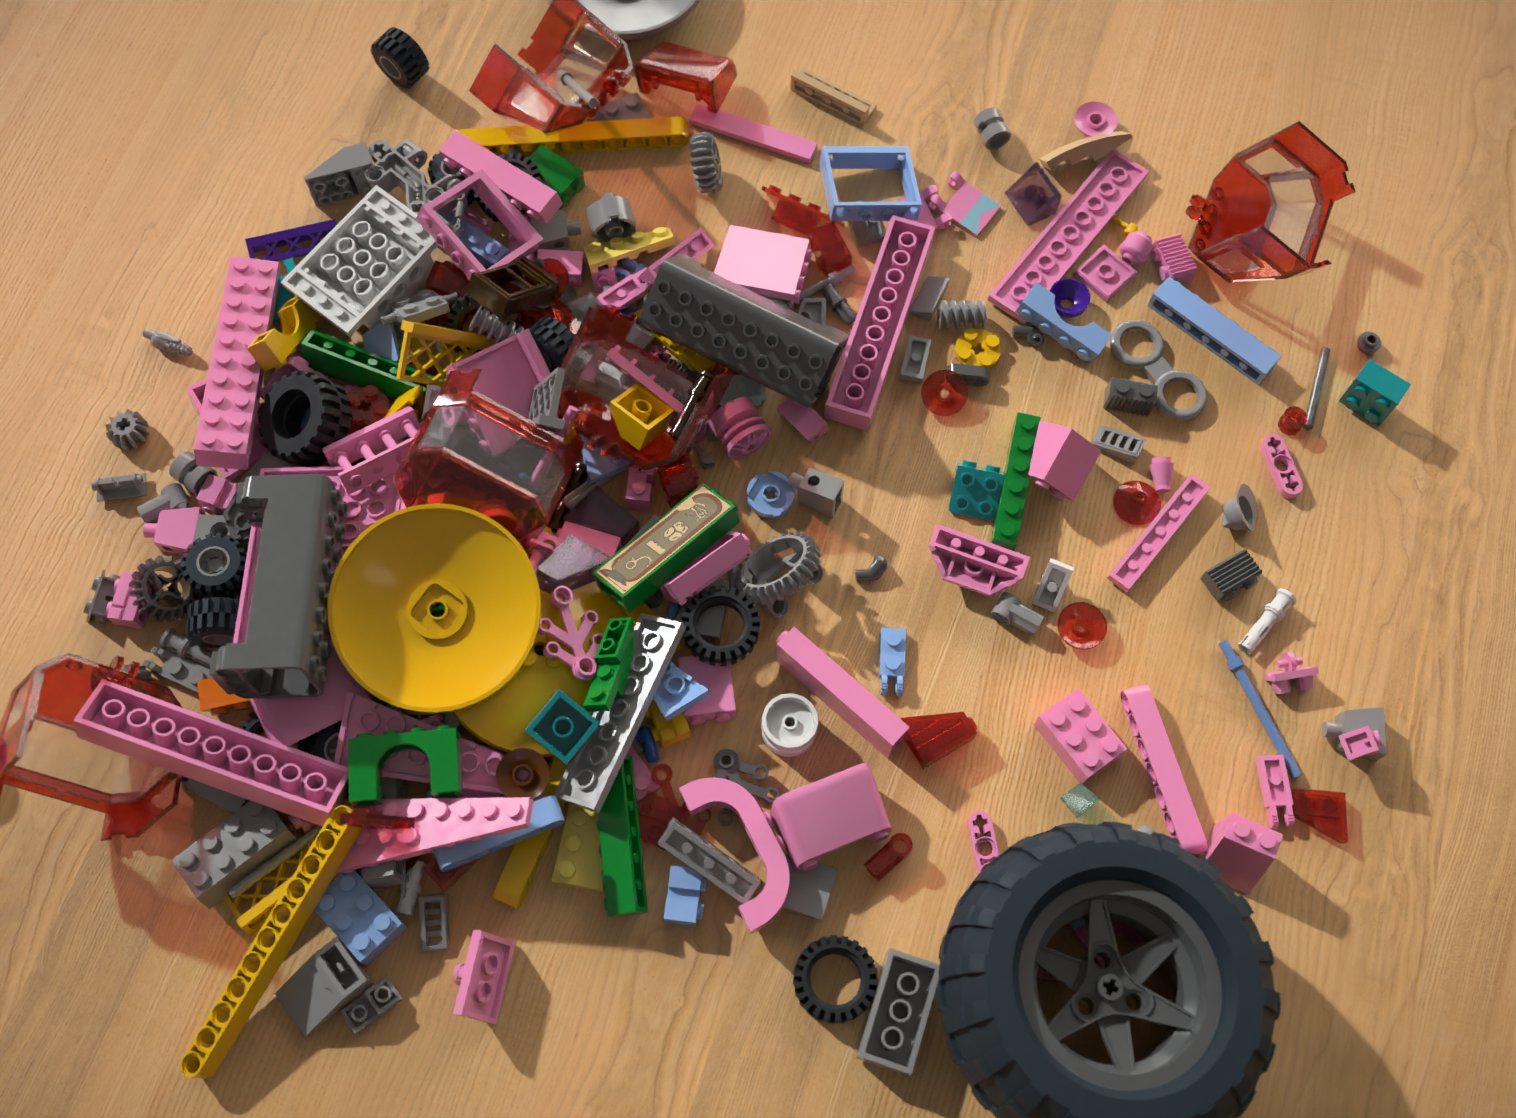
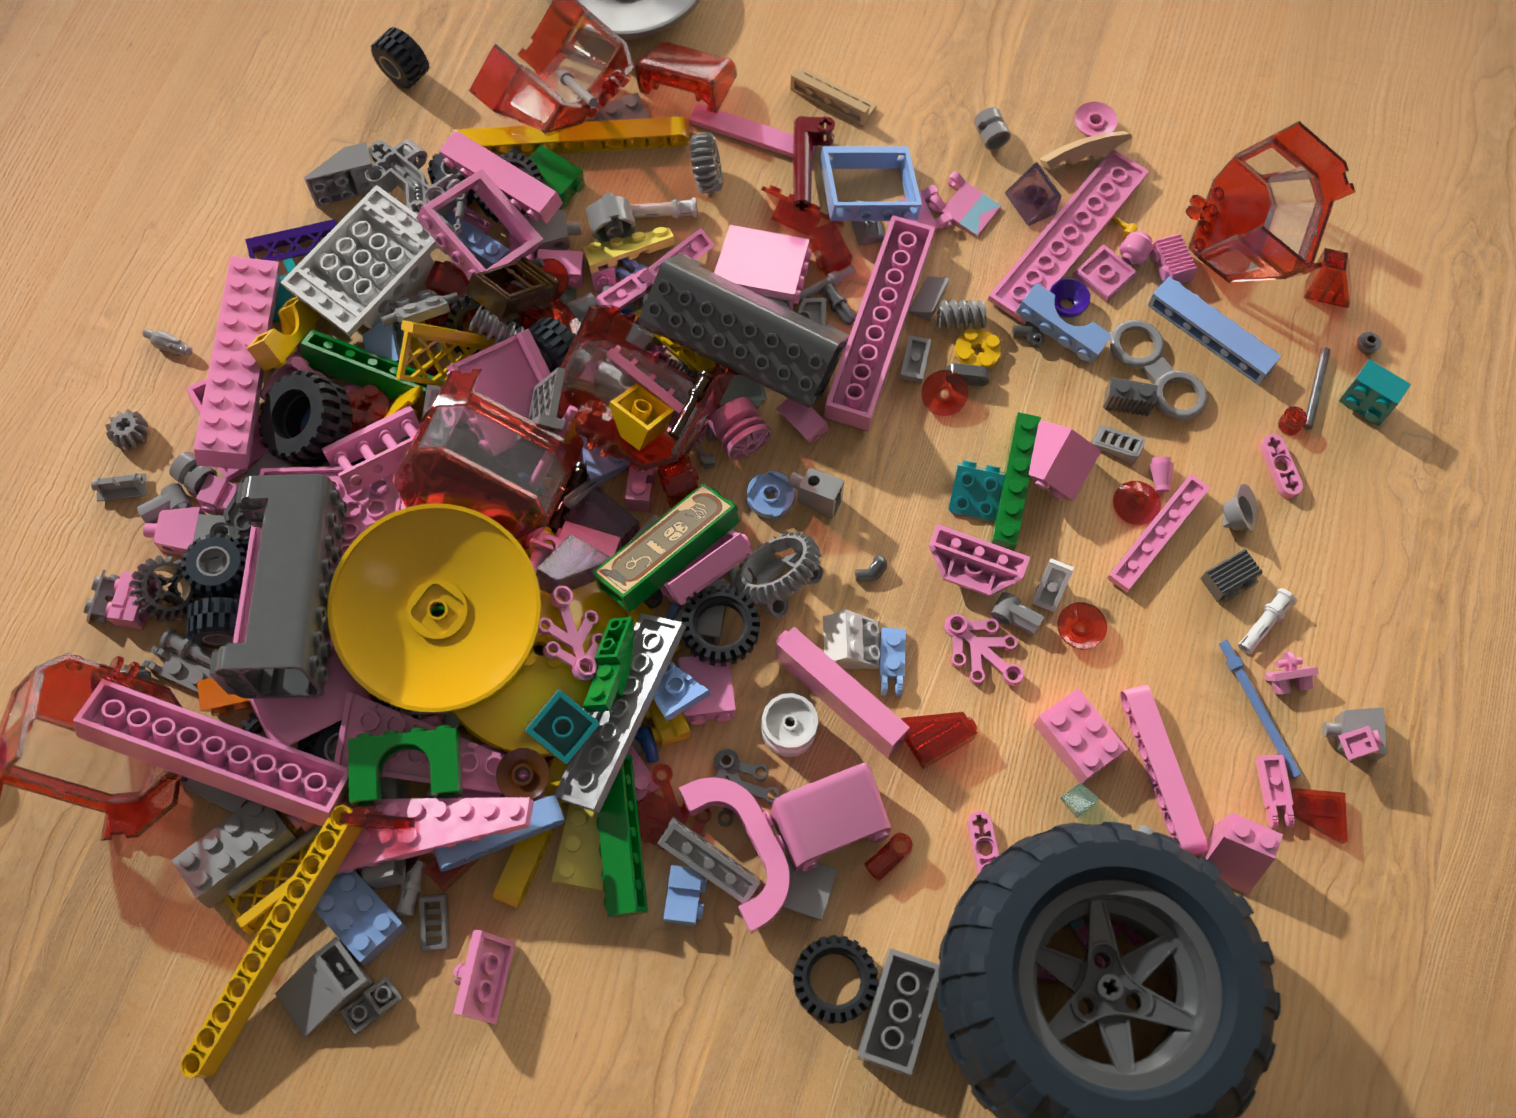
none -> white pin [630,197,697,219]
none -> dark red axle [793,116,835,212]
none -> white slope [823,609,880,669]
none -> bright pink plant [944,614,1024,686]
none -> clear red slope [1304,248,1352,308]

